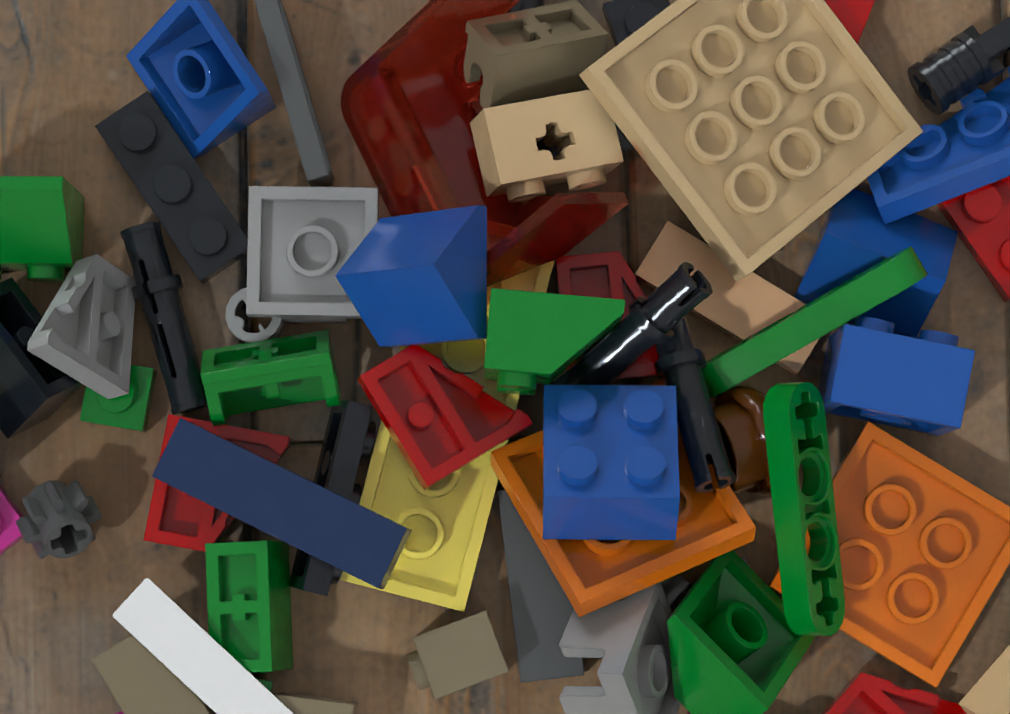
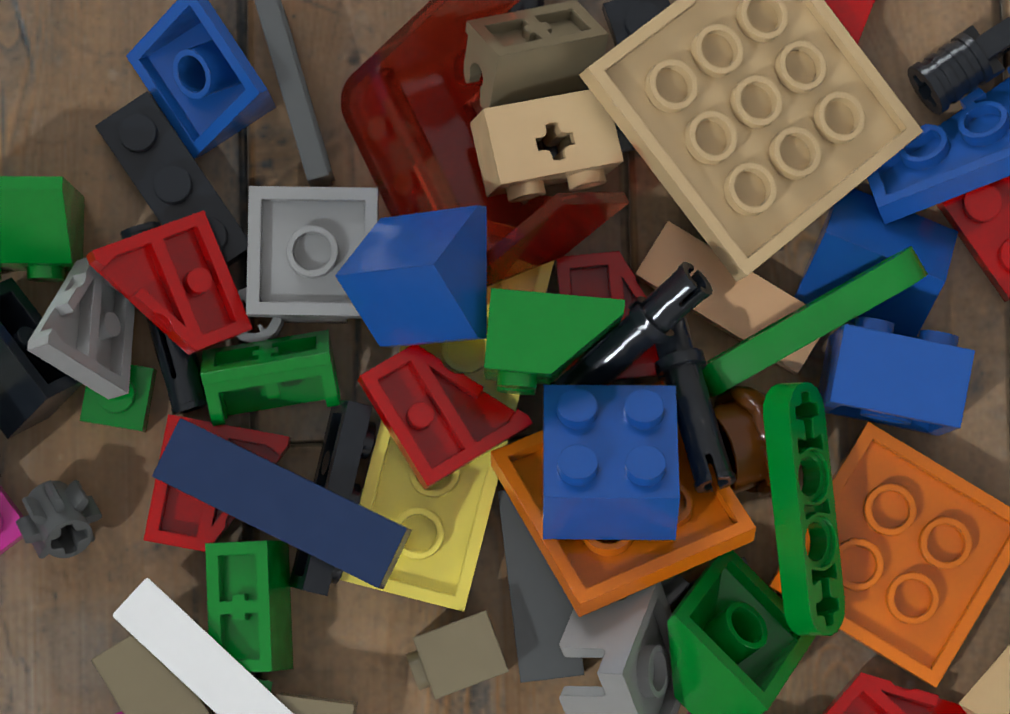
none -> red wing [86,210,253,355]

